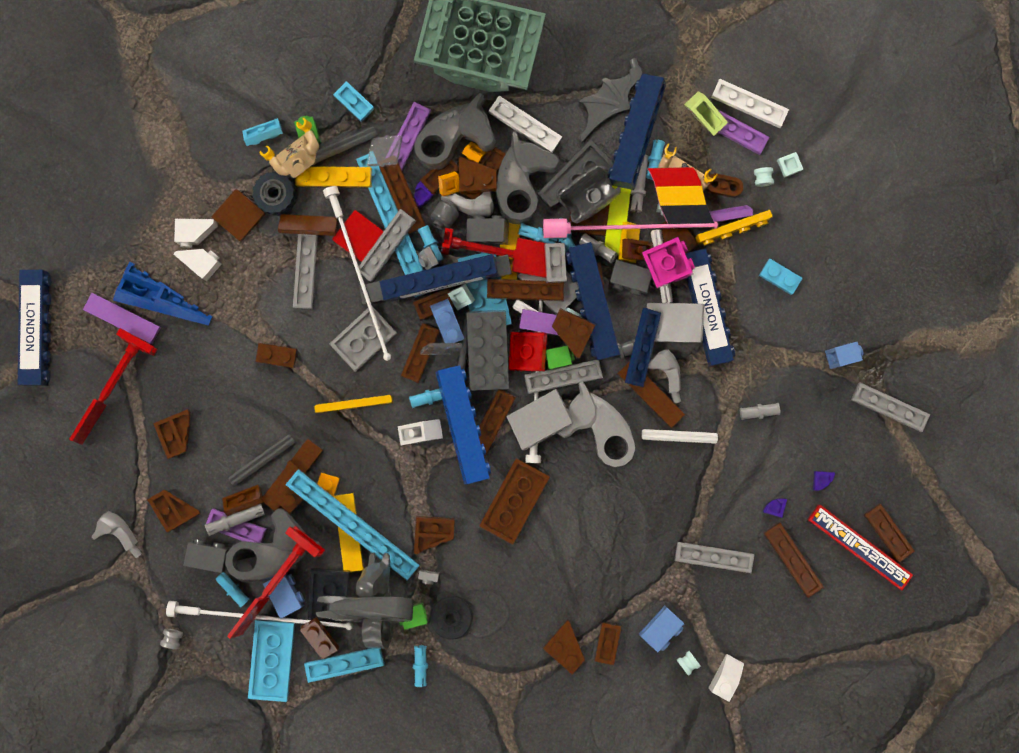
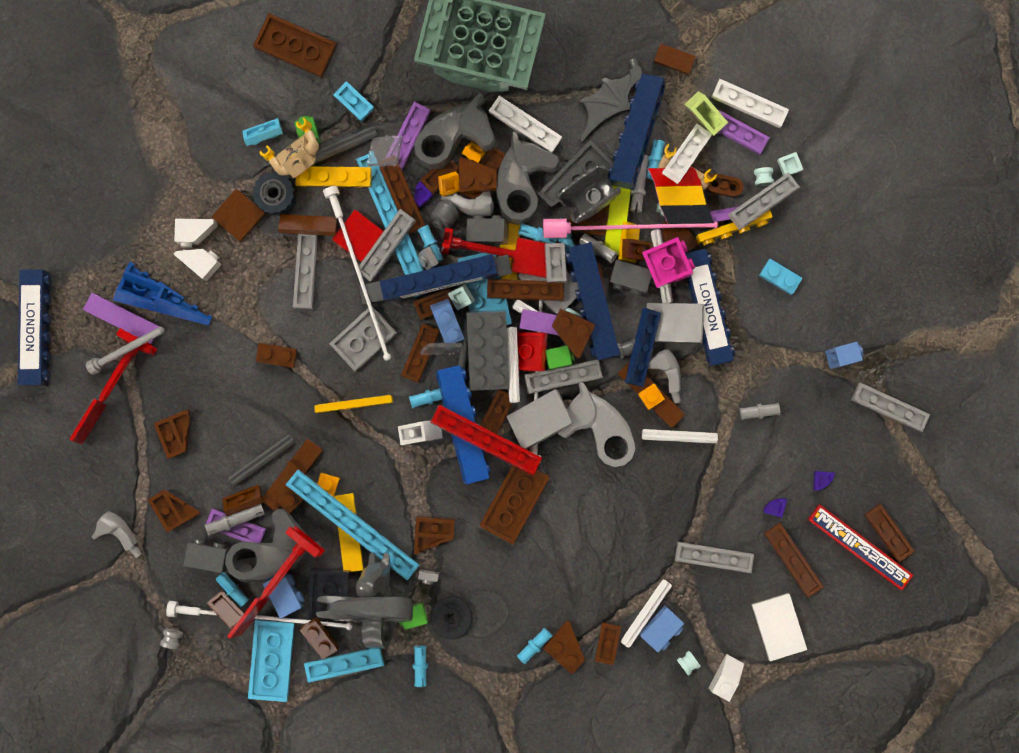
none -> light grey piece [86,327,164,375]
none -> tile [207,591,244,630]
none -> reddish brown tile [253,13,337,78]
none -> red tile [430,405,542,475]
none -> white axle [506,327,520,403]
none -> medium azure pin [517,628,553,664]
none -> white axle [621,579,672,647]
none -> light orange plate [638,384,665,410]
none -> reddish brown tile [653,43,696,75]
none -> white plate [662,124,712,184]
none -> light grey tile [728,172,800,230]
none -> white tile [751,593,807,661]

